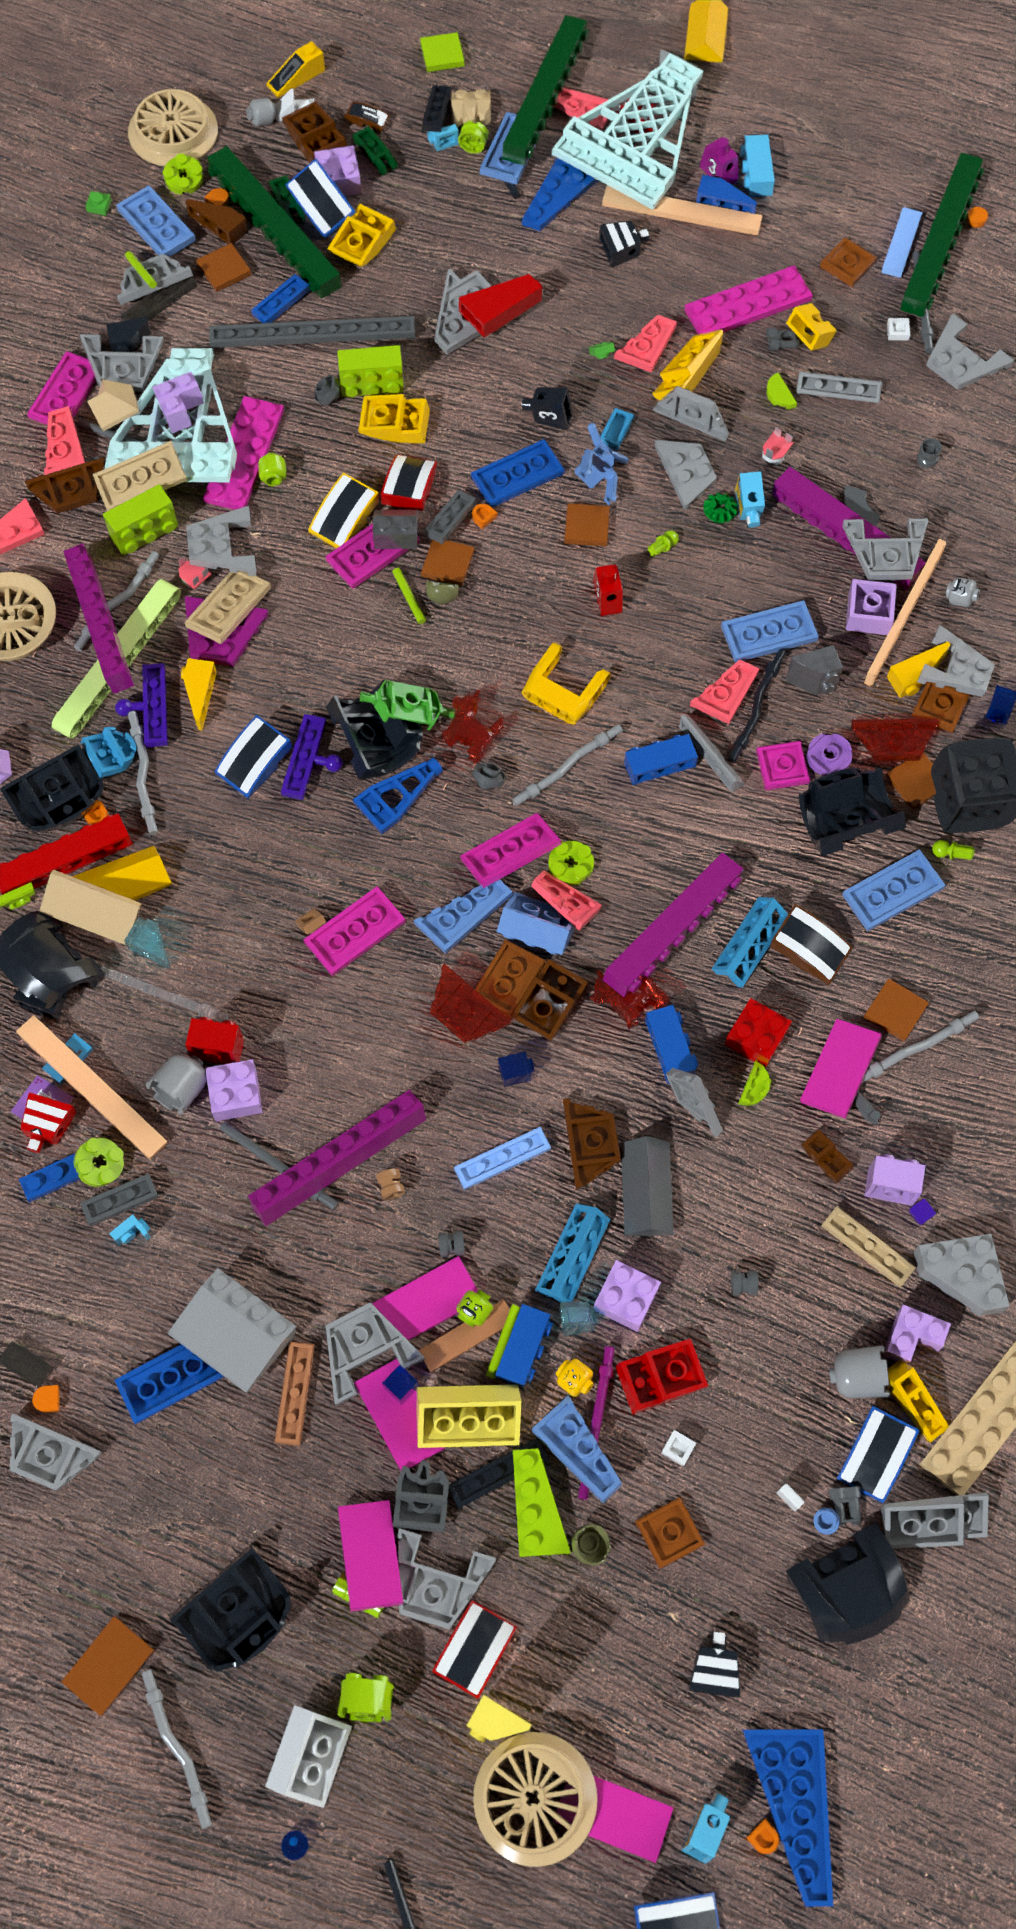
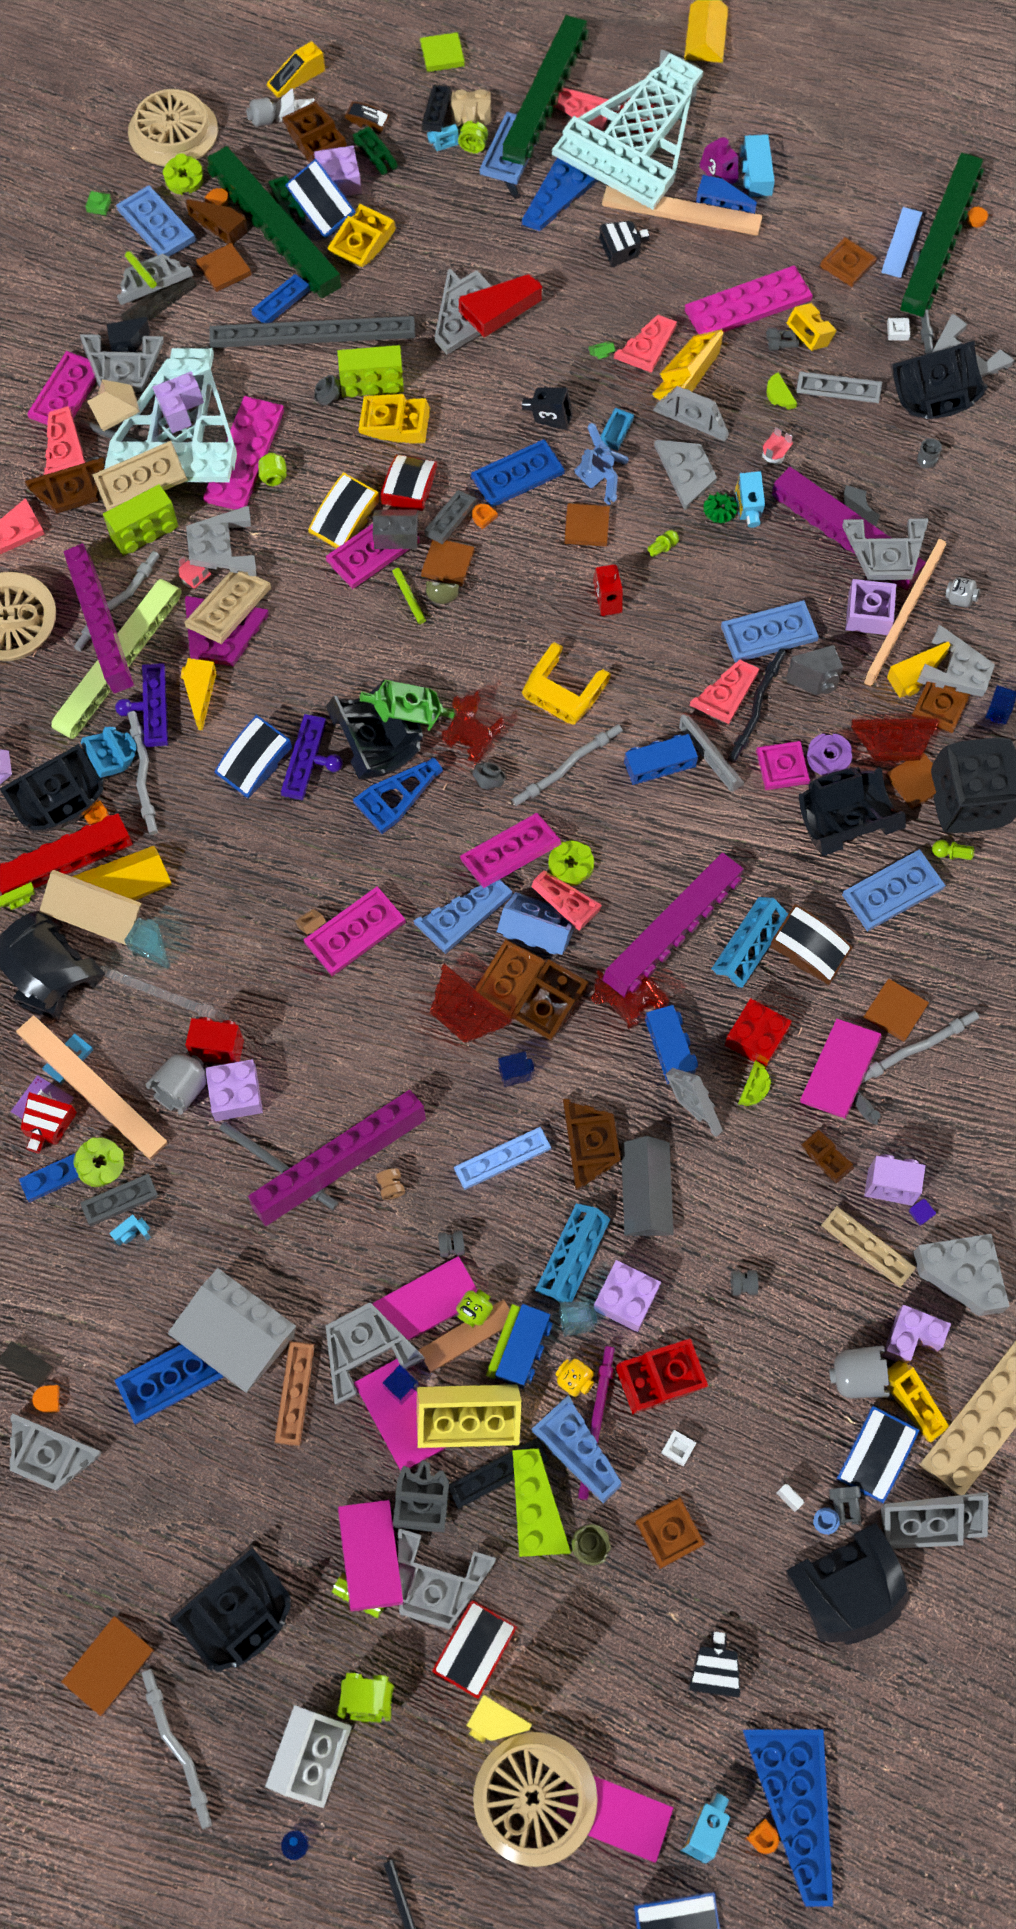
none -> black piece [890,340,988,419]

